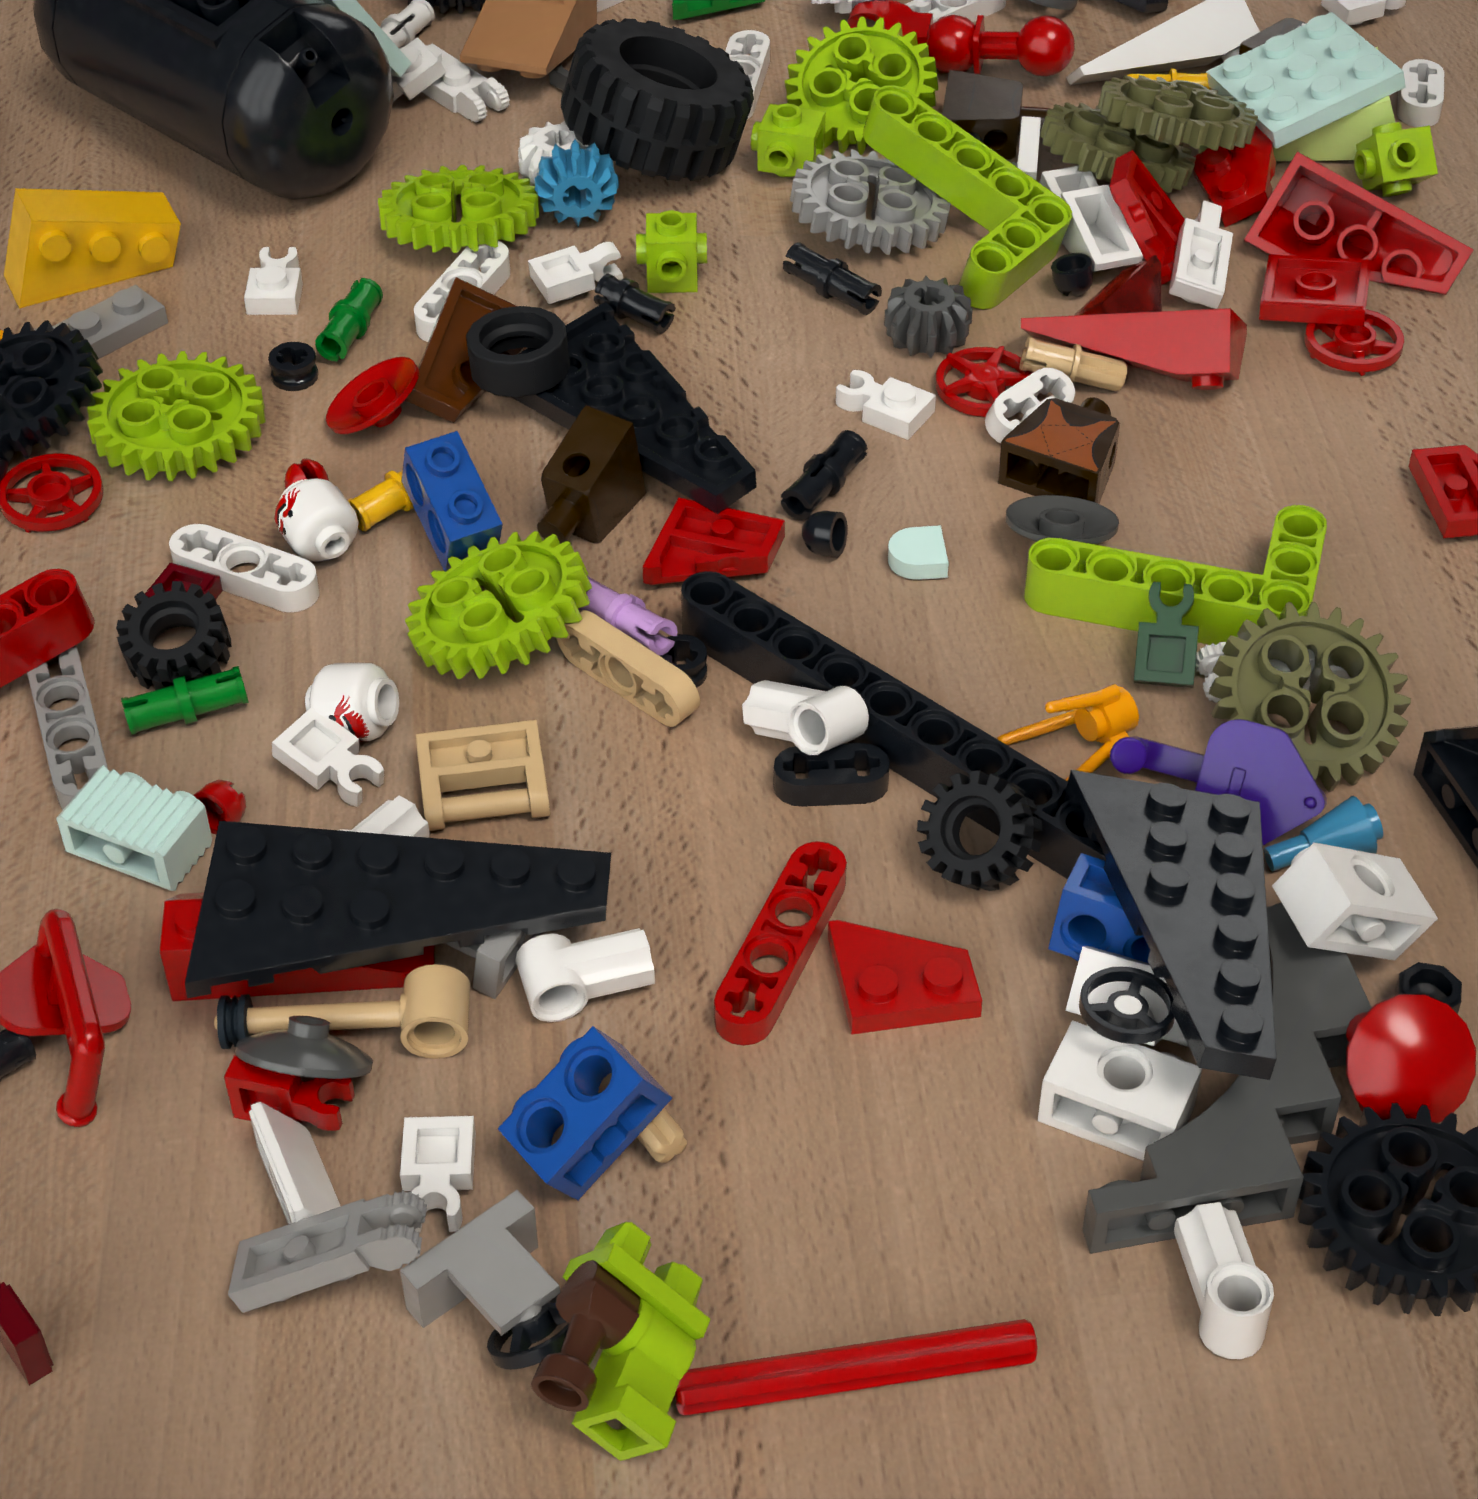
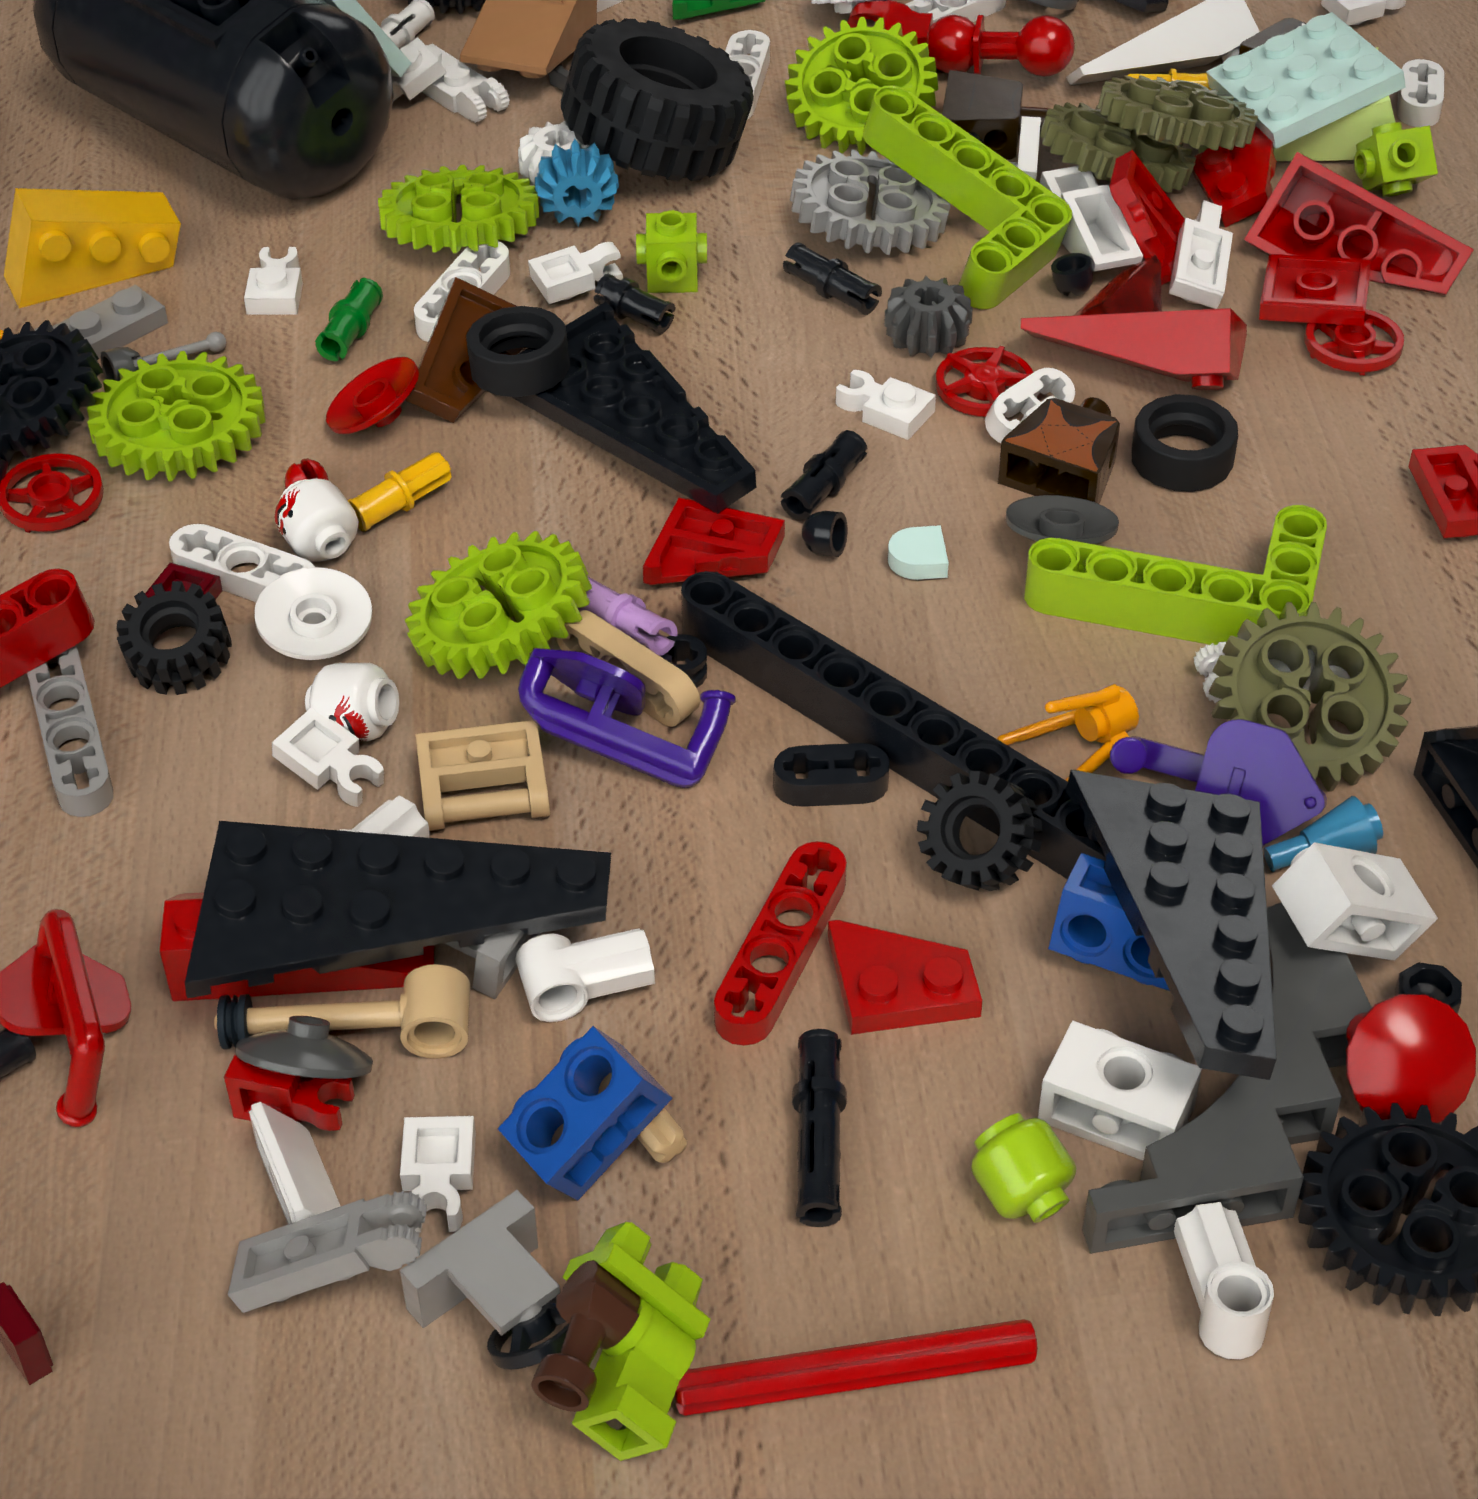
light aqua brick [56,765,212,891] -> none
green pin [121,666,249,735] -> none
red hinge [193,780,246,834] -> none
black bush [268,342,319,391] -> none
blue brick [401,431,503,571] -> none
dark brown torso [537,405,646,544] -> none
white piece [742,680,869,755] -> none
lime brick [751,104,826,177] -> none
tan axle [1020,337,1127,391] -> none
piece [1065,946,1189,1047] -> none
dark green plate [1134,582,1199,688] -> none
none -> hinge [100,332,227,381]
none -> white dish [255,567,372,660]
none -> dark purple piece [518,648,736,788]
none -> black pin [792,1029,847,1227]
none -> lime head [971,1113,1076,1223]
none -> black tyre [1131,394,1238,492]

